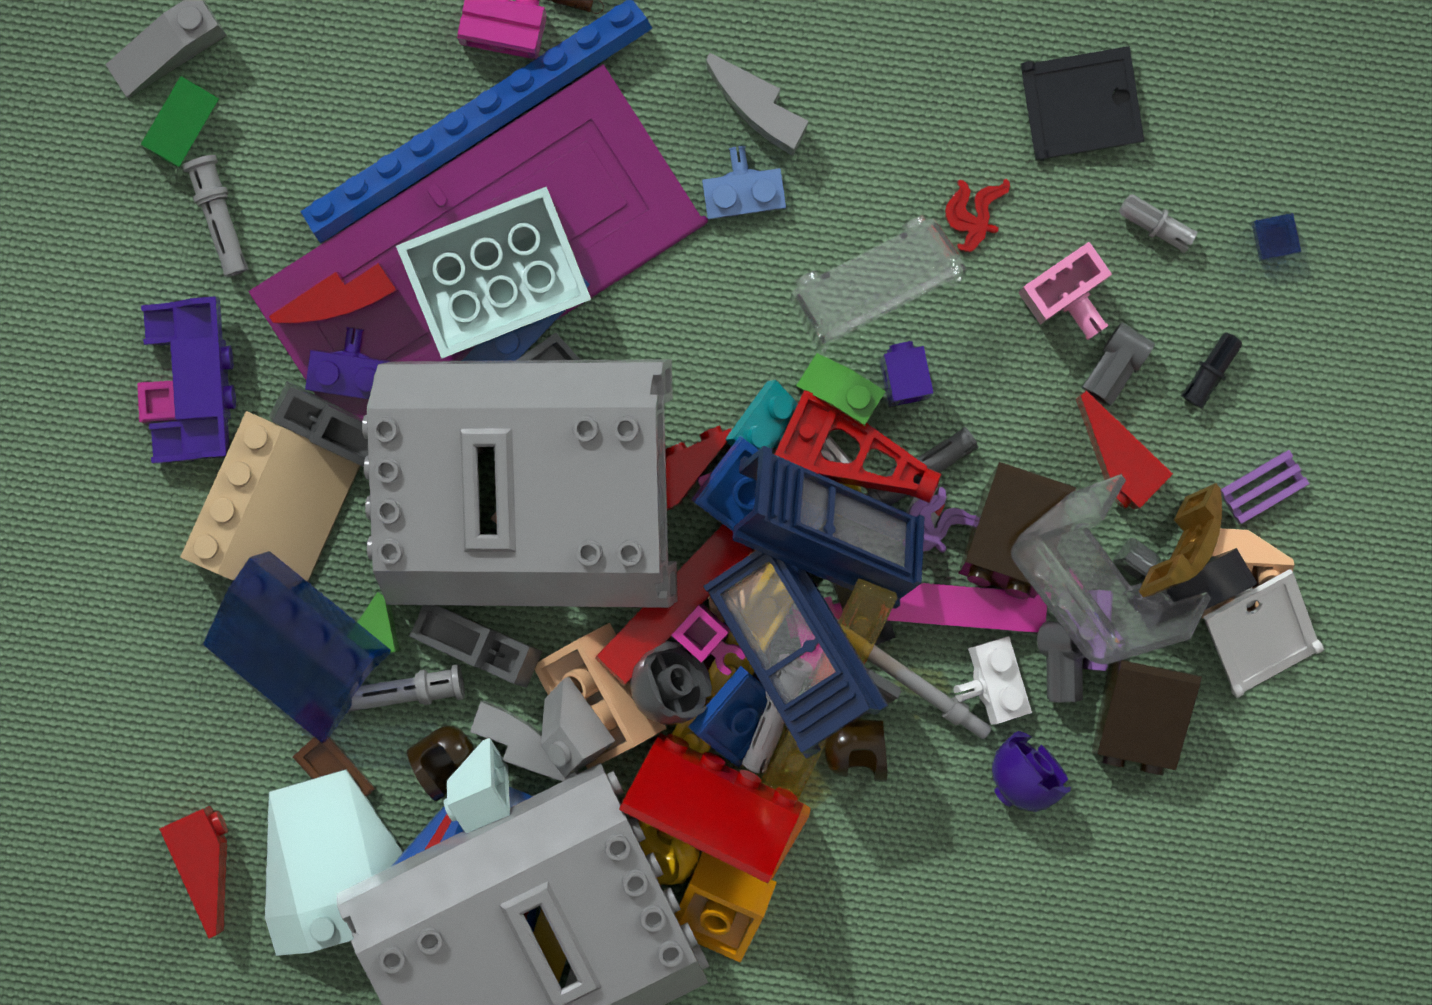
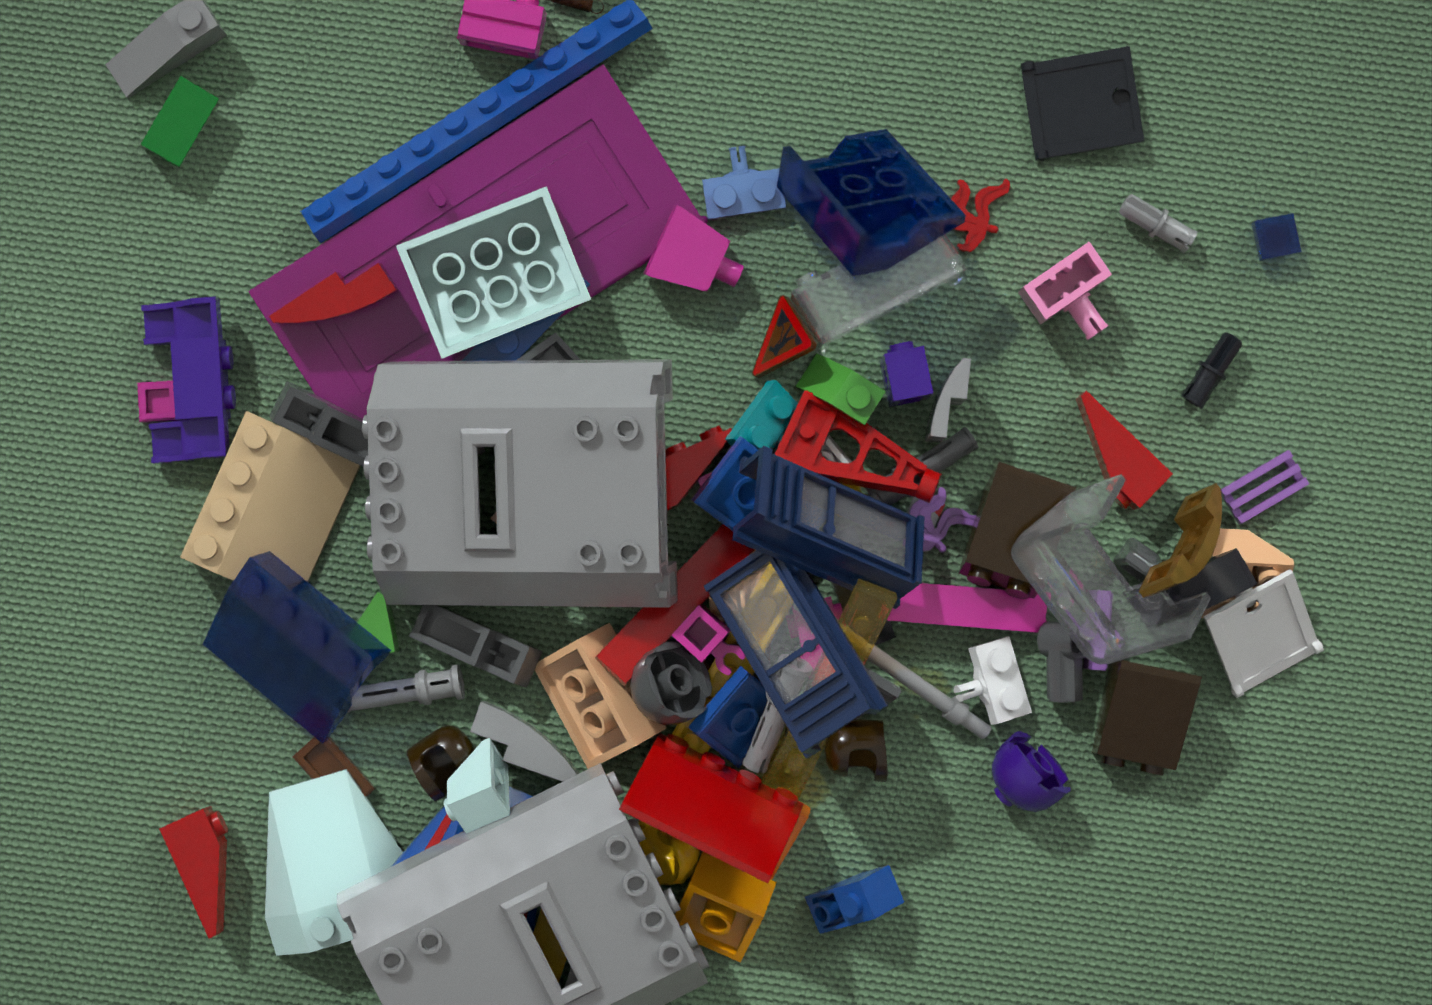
light grey pin [182,155,249,277] -> none
dark purple plate [305,327,391,399] -> none
light grey slope [541,676,615,778] -> none
light grey slope [706,53,808,156] -> none
dark grey piece [1081,322,1155,406] -> none
none -> dark pink torso [643,205,744,292]
none -> piece [752,295,817,378]
none -> clear blue piece [777,129,966,276]
none -> blue slope [805,865,904,934]
none -> light grey slope [924,358,971,443]

